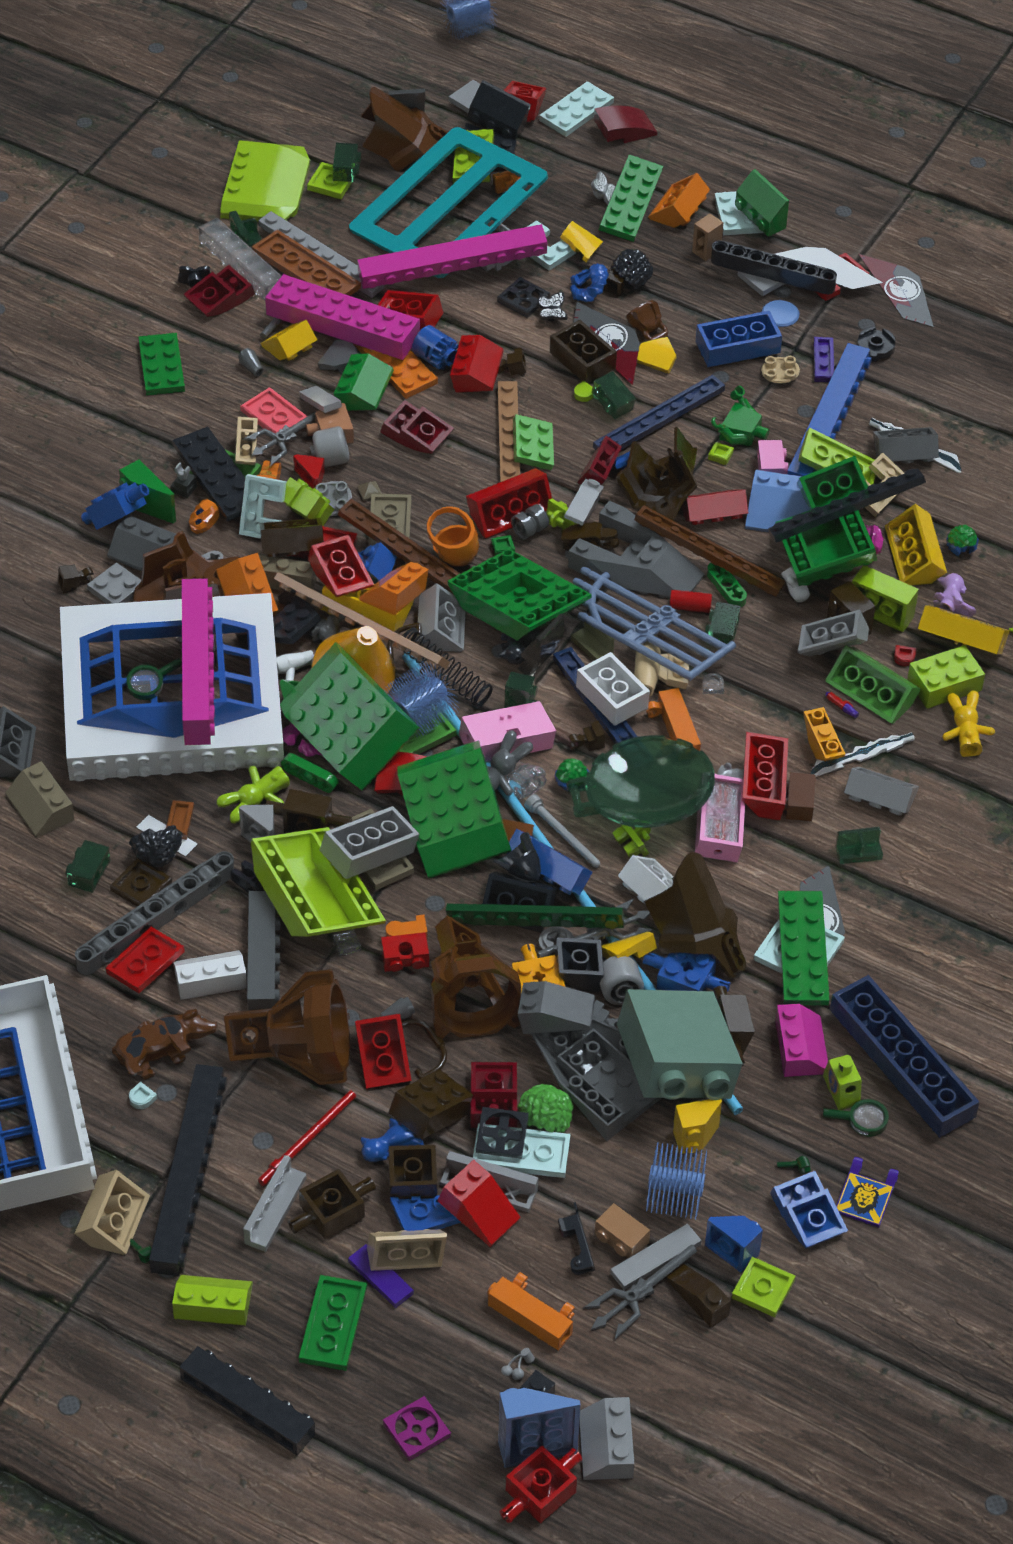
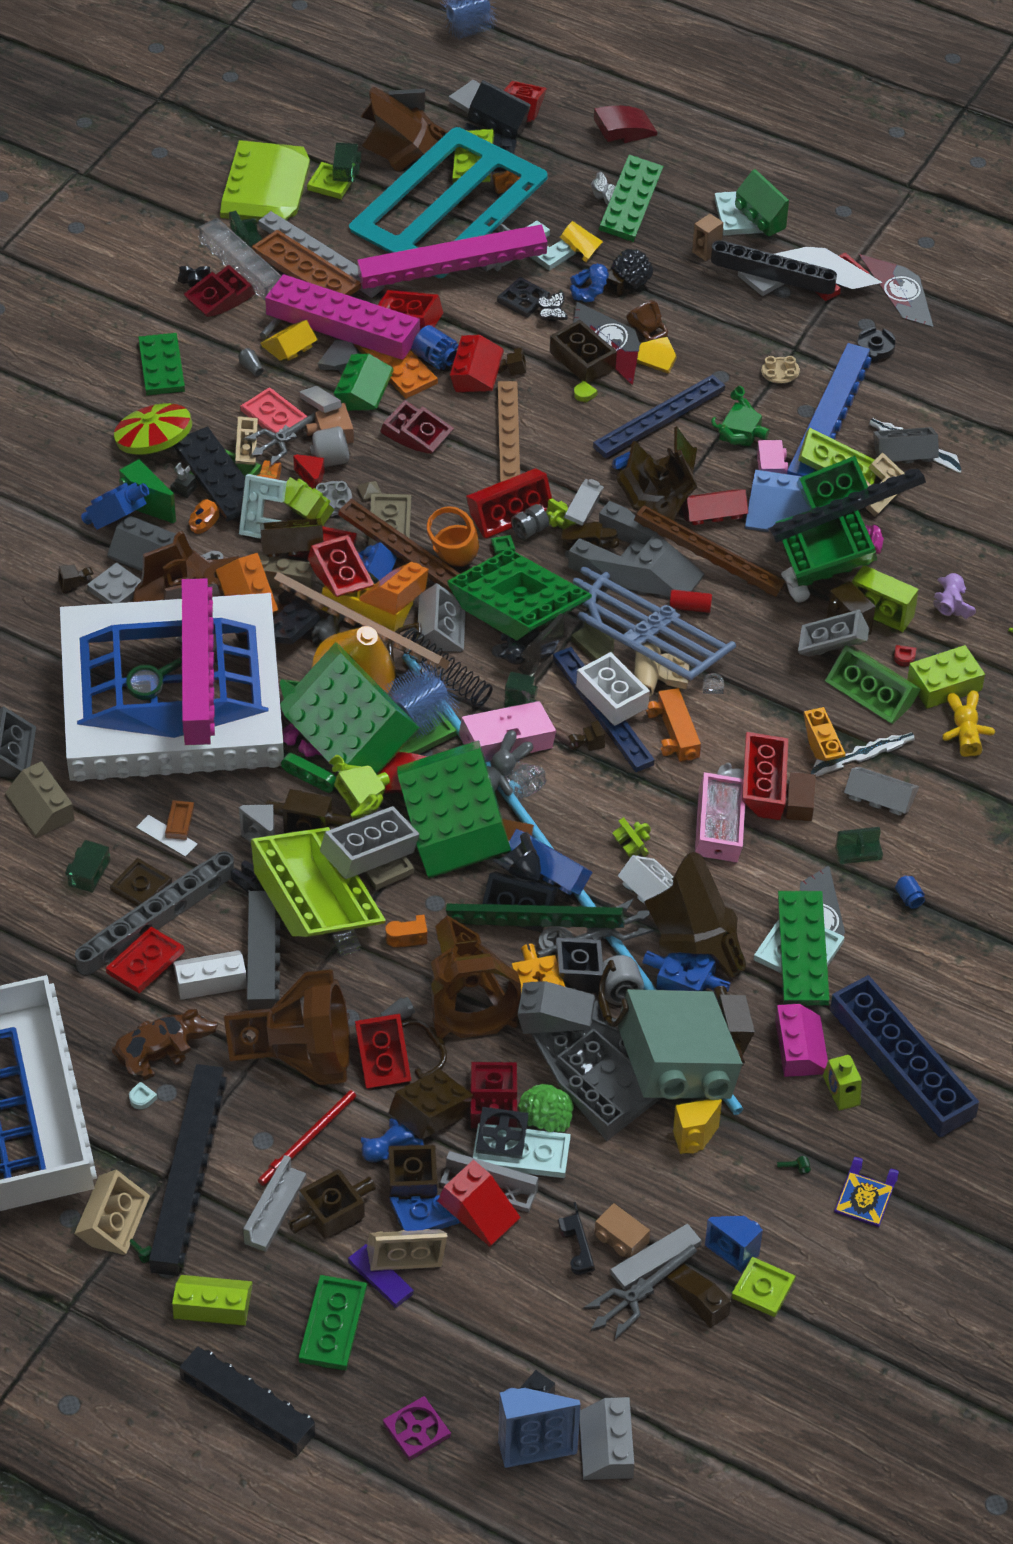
black hair [129,825,183,868] -> none
lime animal [217,766,290,823] -> none
white piece [276,650,314,681] -> none
red brick [381,932,429,972] -> none
orange brick [487,1272,575,1351] -> none
red brick [499,1446,582,1524] -> none
light grey piece [501,1348,535,1380] -> none
bright green plate [513,414,554,470] -> none
light grey piece [524,794,600,868] -> none
light aqua plate [539,81,614,137] -> none
green piece [554,758,589,792] -> none
clear green dish [566,735,715,828] -> none
dark red slope [577,435,622,485] -> none
clear green brick [591,371,636,420] -> none
yellow slope [601,932,657,959] -> none
medium blue piece [646,1142,707,1220] -> none
orange slope [648,173,710,228] -> none
blue brick [695,311,782,367] -> none
brick [705,602,741,646] -> none
green beam [707,563,747,608] -> none
lime tile [708,442,734,465] -> none
medium blue piece [762,300,799,327] -> none
blue slope [770,1171,848,1249] -> none
dark purple tile [814,337,834,382] -> none
piece [823,1099,889,1137] -> none
piece [826,692,859,718] -> none
yellow slope [885,504,947,585] -> none
yellow brick [918,605,1010,654] -> none
green piece [946,525,979,557] -> none
none -> lime dish [114,403,192,454]
none -> lime torso [329,755,390,818]
none -> dark brown piece [598,960,629,1028]
none -> blue brick [895,876,925,909]

